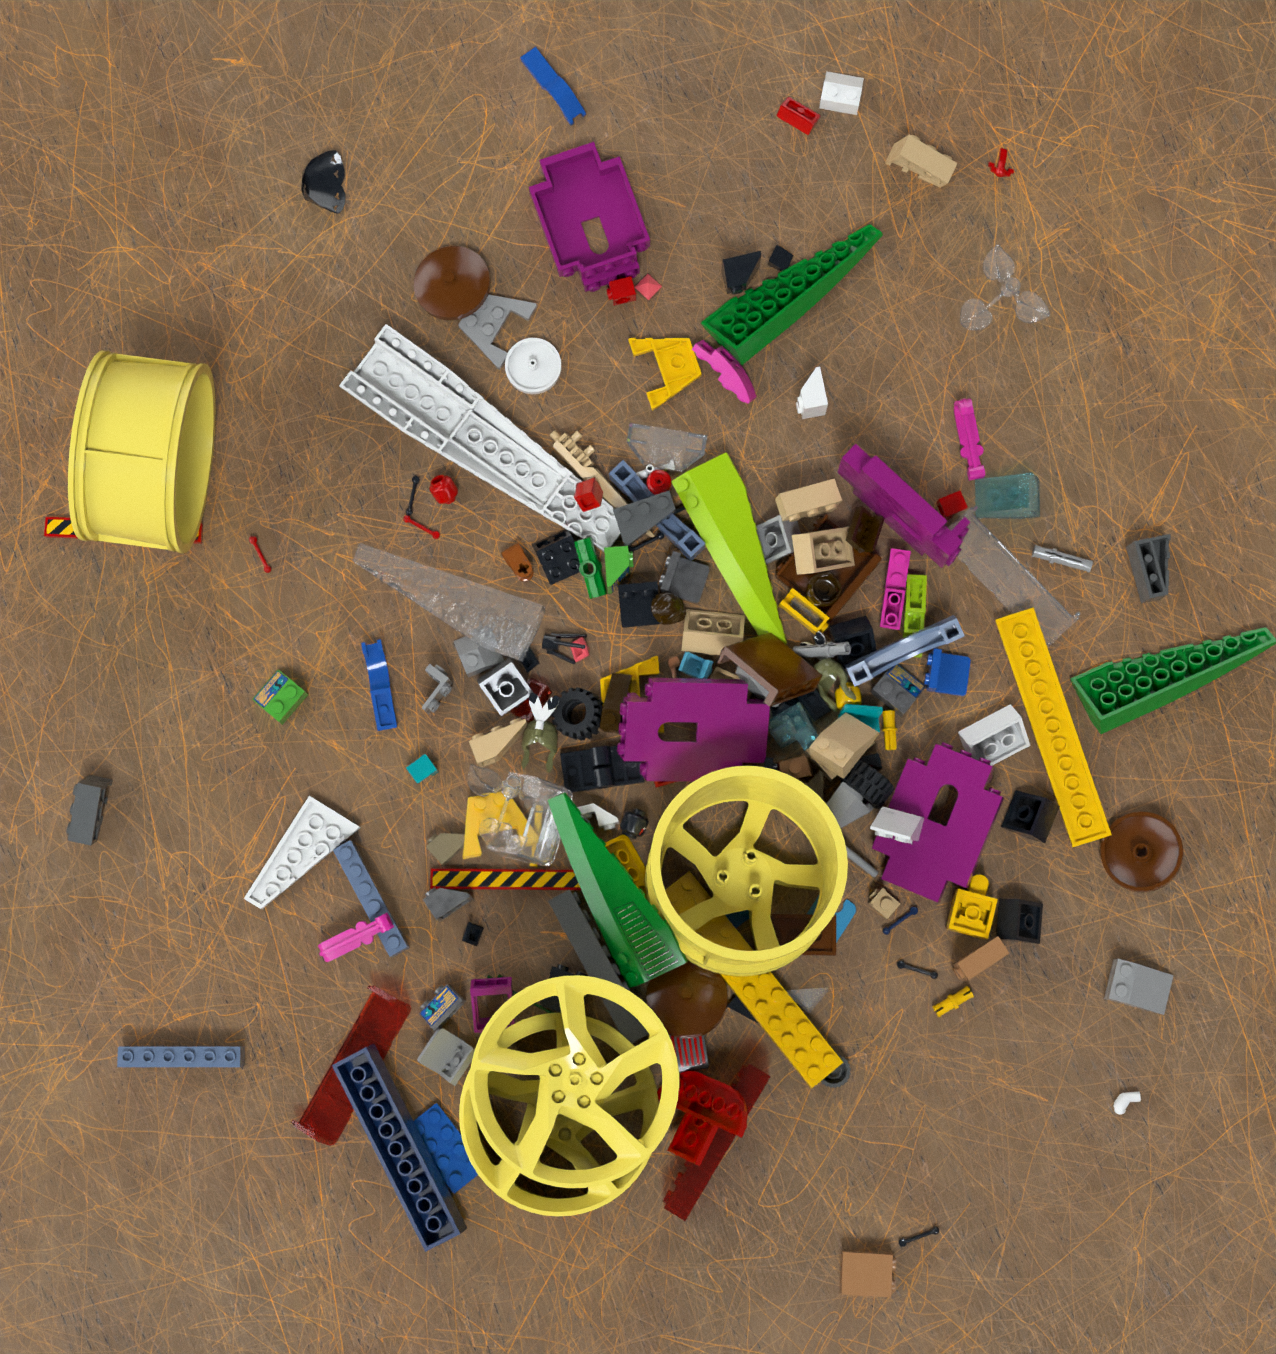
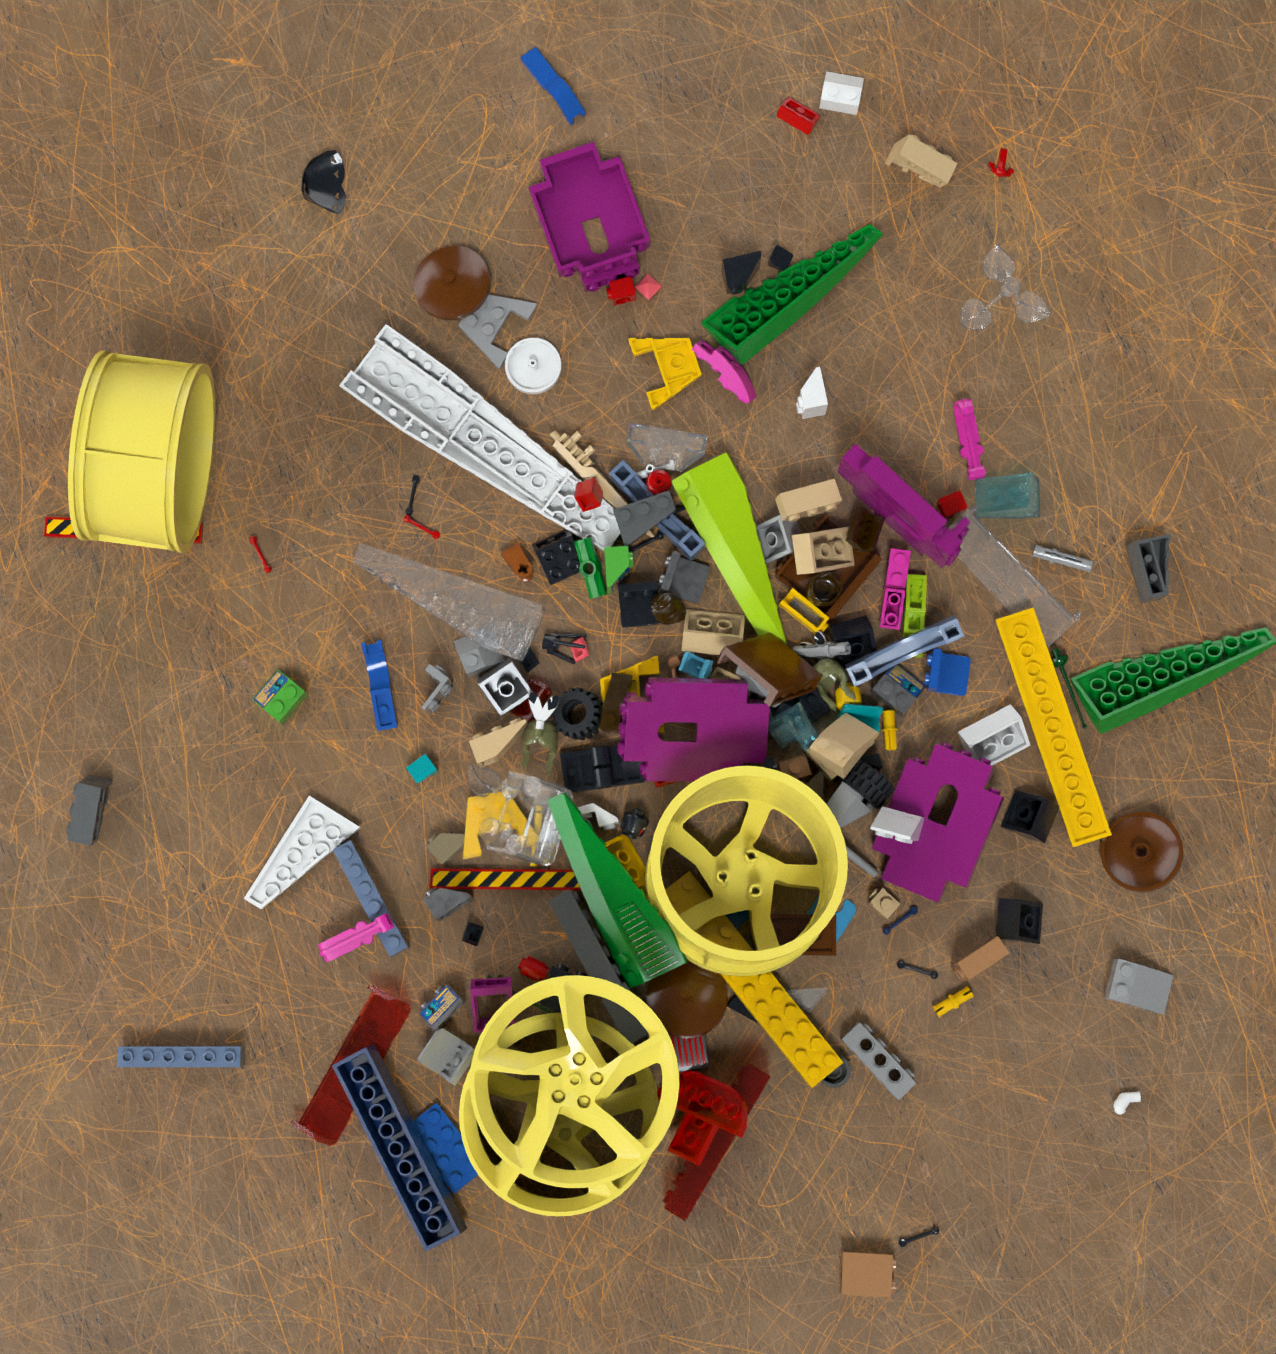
red head [429,475,458,504] -> none
yellow brick [946,875,998,940] -> none
none -> red brick [518,955,549,982]
none -> light grey brick [841,1022,916,1100]
none -> dark green sword [1051,648,1087,729]

